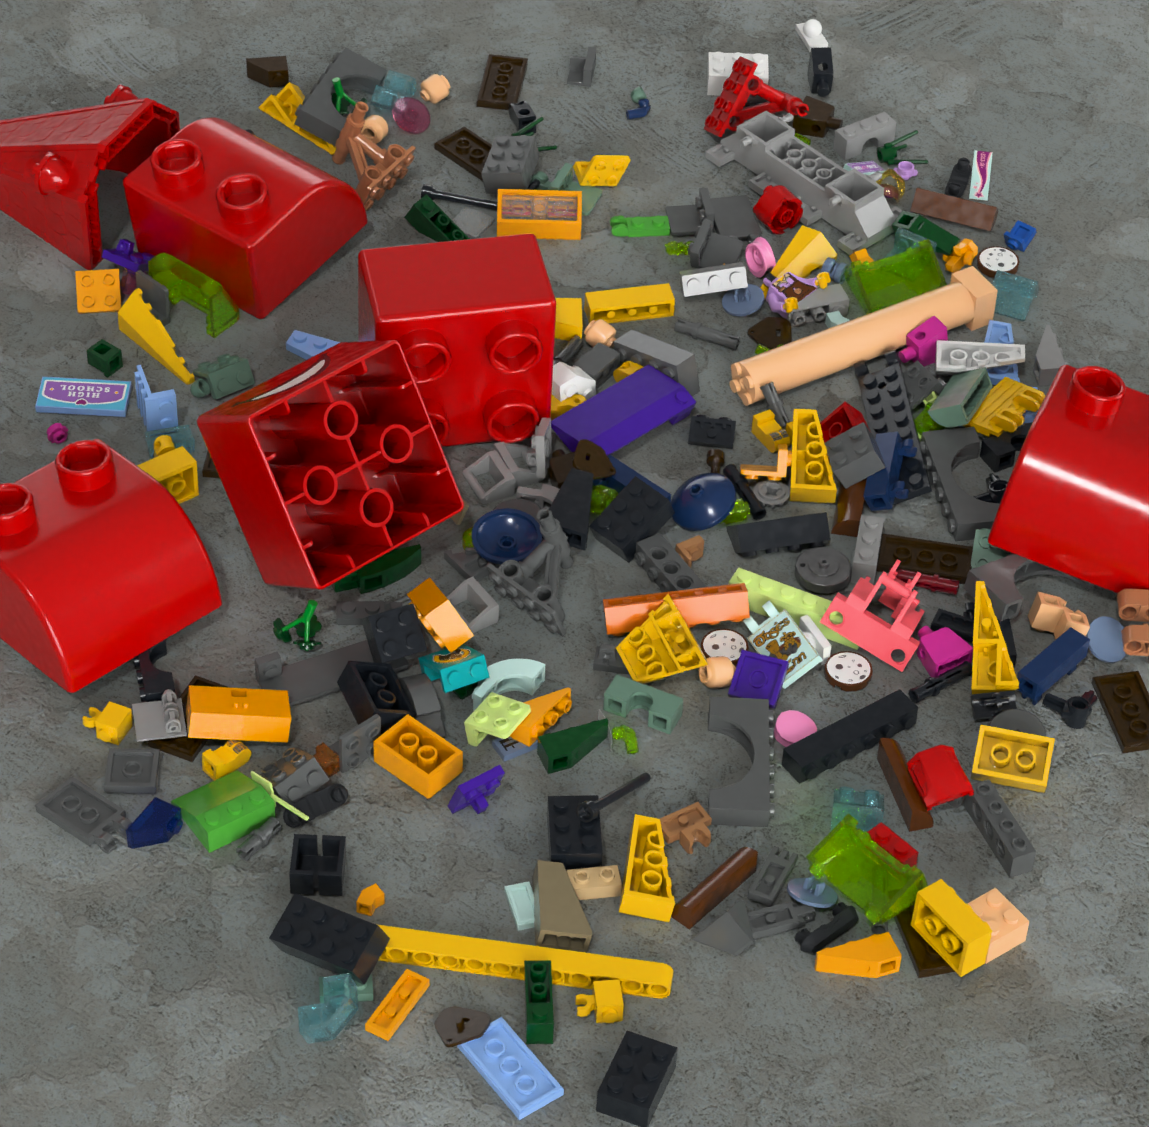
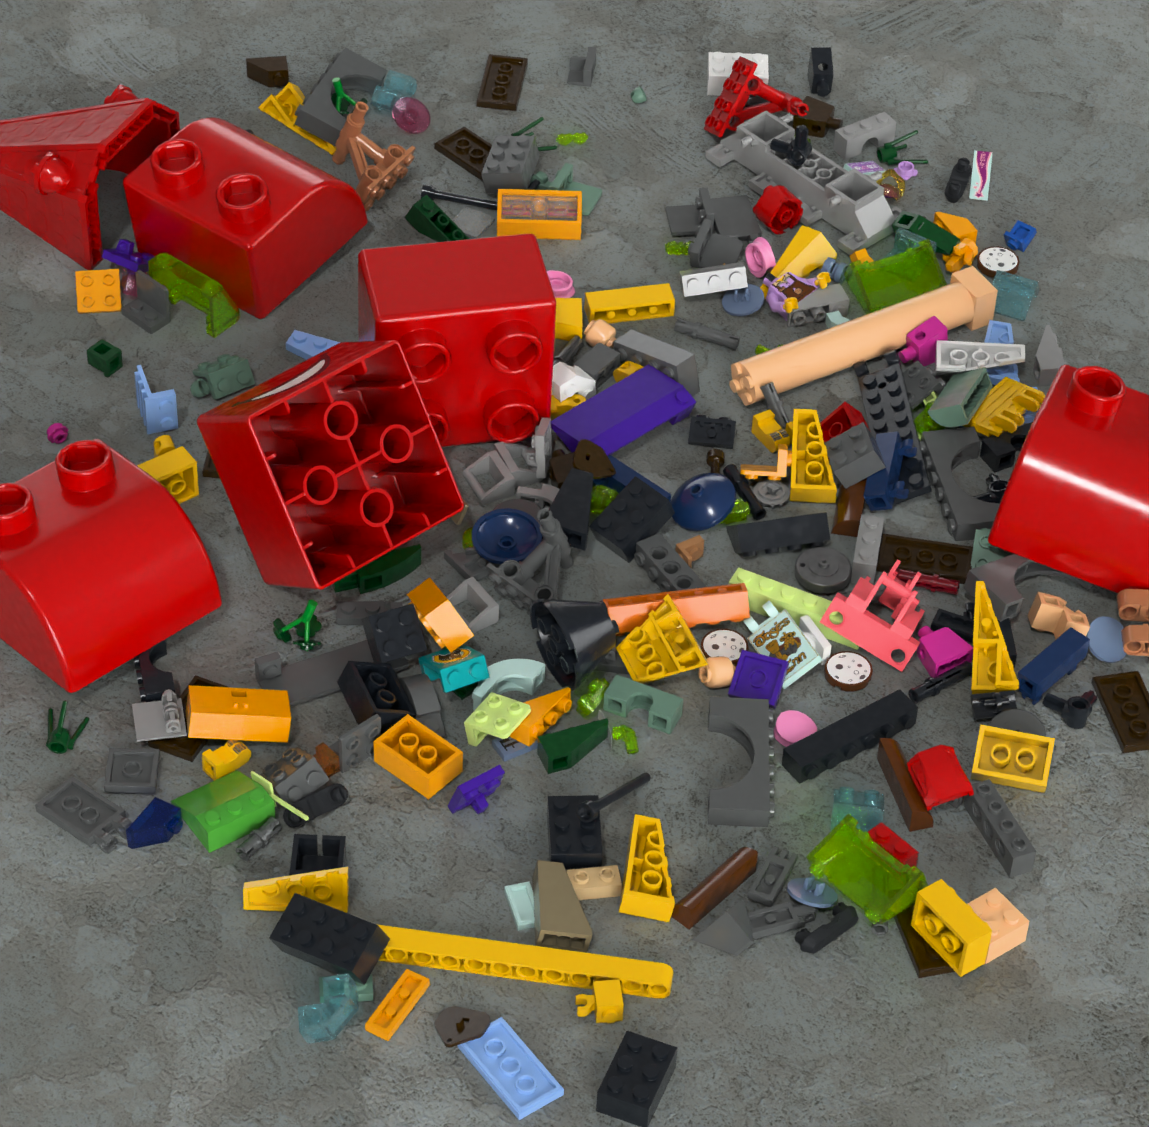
tile [35,377,132,417] -> none
yellow brick [82,701,133,746] -> none
yellow wedge [118,288,195,385] -> none
clear light blue bracket [144,425,195,459] -> none
light orange piece [356,883,385,916] -> none
light nougat head [361,115,388,144] -> none
light nougat head [420,74,450,104] -> none
black leg [508,101,536,135] -> none
dark green slope [524,960,554,1044] -> none
yellow bracket [573,155,631,186] -> none
bright green hinge [610,215,670,237] -> none
dark blue arm [626,98,651,120] -> none
medium nougat plate [660,802,712,854] -> none
dark brown piece [747,317,792,350] -> none
white tile [795,19,828,52] -> none
light orange slope [814,932,902,978] -> none
reddish brown brick [910,188,999,232] -> none
none -> dark green plant [46,700,89,754]
none -> yellow wing [243,867,348,913]
none -> black cone [530,599,619,691]
none -> bright pink piece [547,270,575,298]
none -> clear neon green piece [556,132,588,146]
none -> clear neon green plate [576,678,610,718]
none -> black axle [770,125,812,166]
none -> light orange slope [933,212,978,244]

